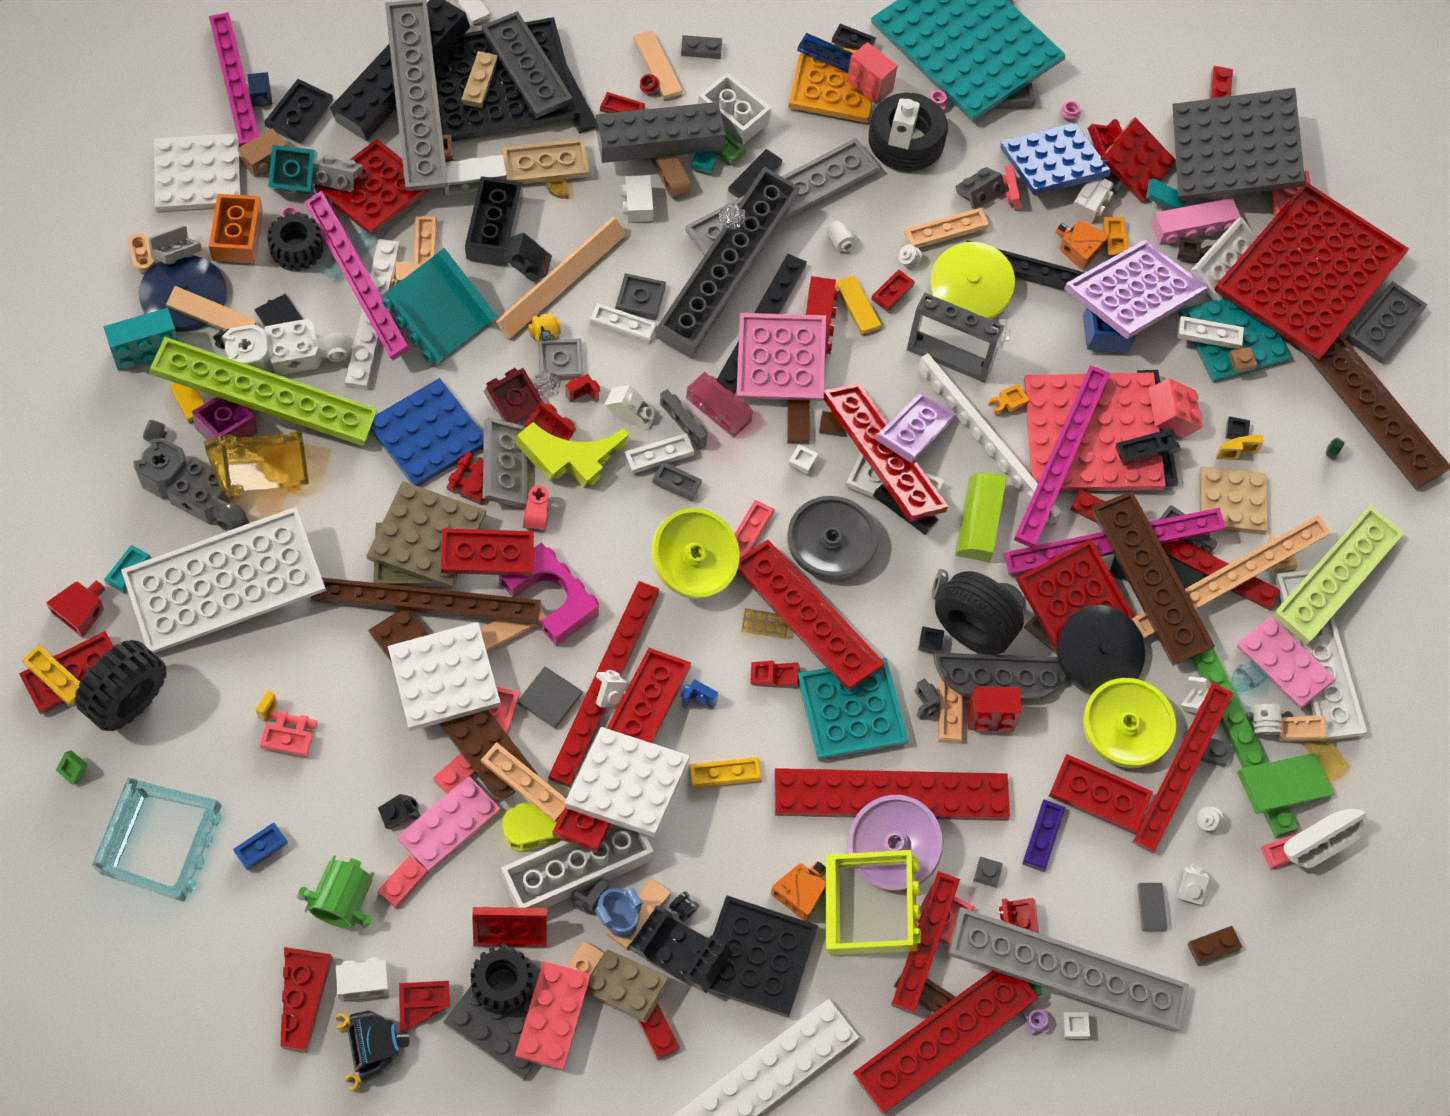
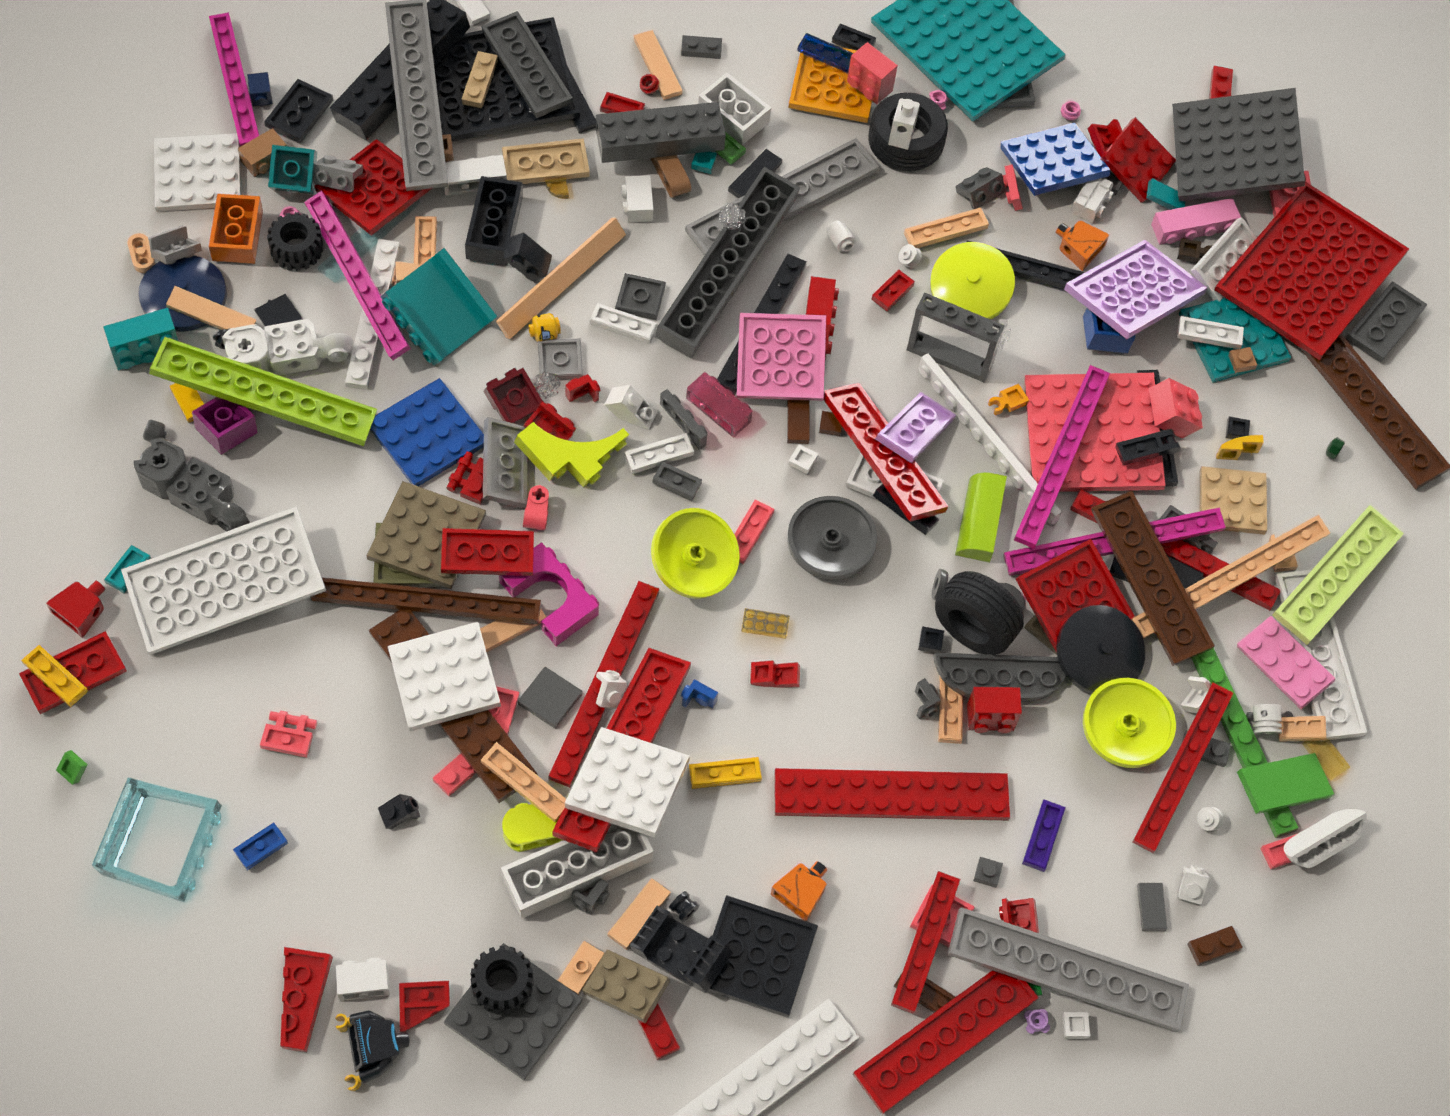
black tyre [75,640,167,731] -> none
clear yellow windscreen [204,431,309,496] -> none
yellow tile [255,690,278,722] -> none
bright green container [297,855,374,932] -> none
coral plate [377,856,428,909] -> none
bright pink plate [397,776,501,873] -> none
red plate [472,907,547,947] -> none
coral plate [515,961,591,1071] -> none
medium blue piece [595,888,643,938] -> none
red plate [737,540,885,692] -> none
teal plate [798,658,909,761] -> none
neon yellow window [826,850,921,955] -> none
yellow tile [835,275,881,335] -> none
lavender dish [848,795,944,891] -> none
red plate [1048,754,1153,835] -> none
light orange slope [1102,217,1129,256] -> none
clear light blue tile [1231,661,1268,692] -> none

